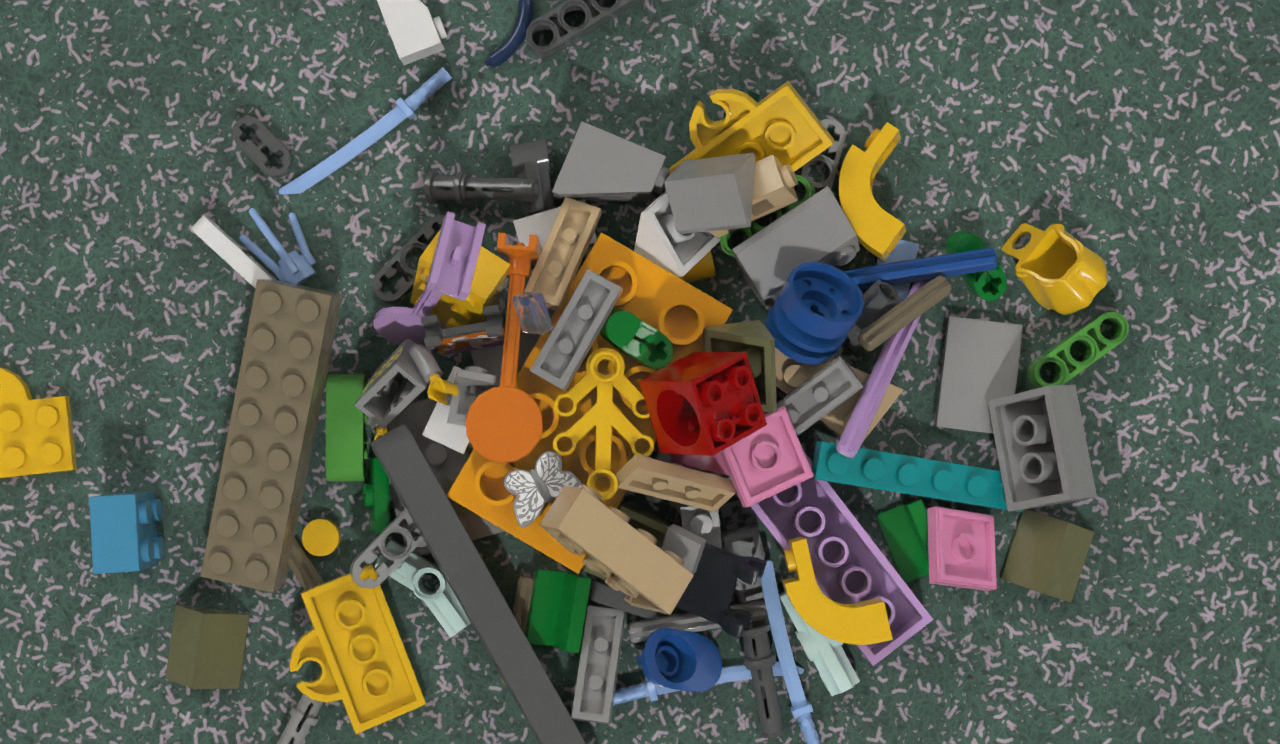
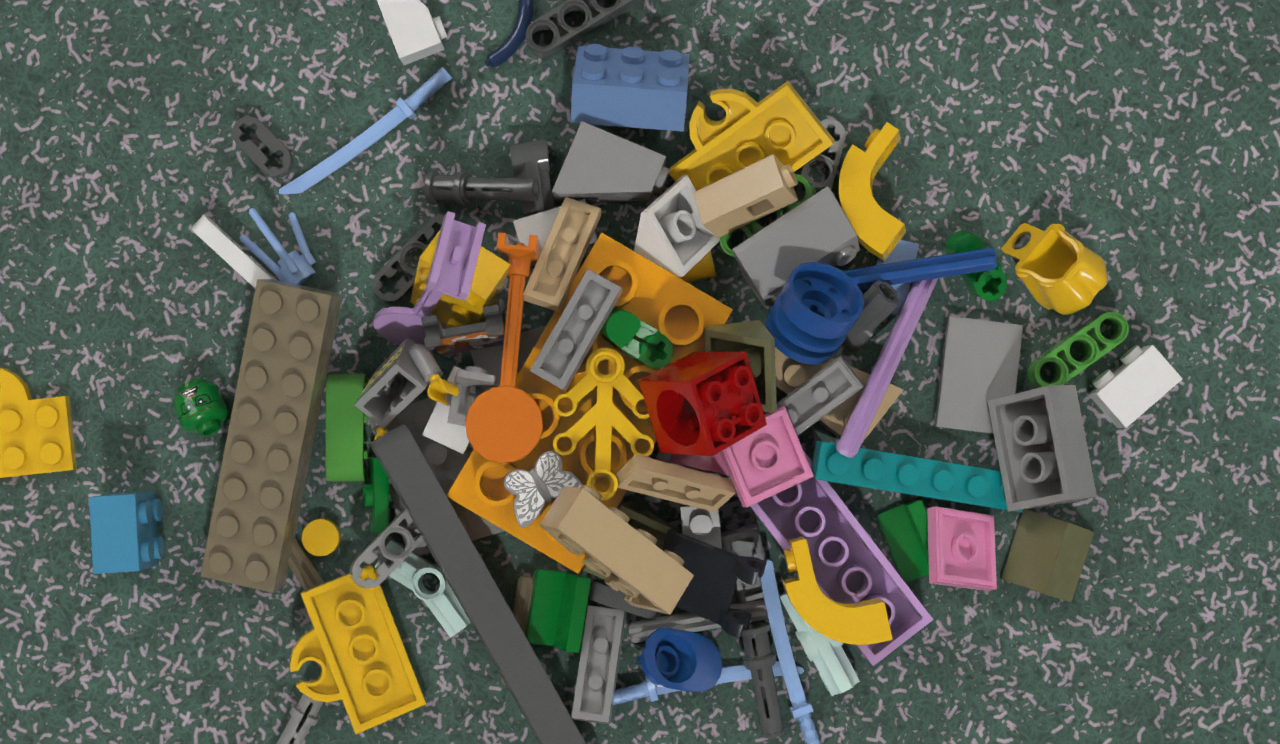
olive slope [165,604,250,689] -> none
clear tile [512,292,554,335] -> none
light grey tile [661,524,707,574] -> none
light grey slope [664,152,756,234] -> none
dark tan axle [857,276,952,351] -> none
none -> green head [173,378,229,437]
none -> medium blue brick [571,44,690,132]
none -> white brick [1088,345,1182,428]

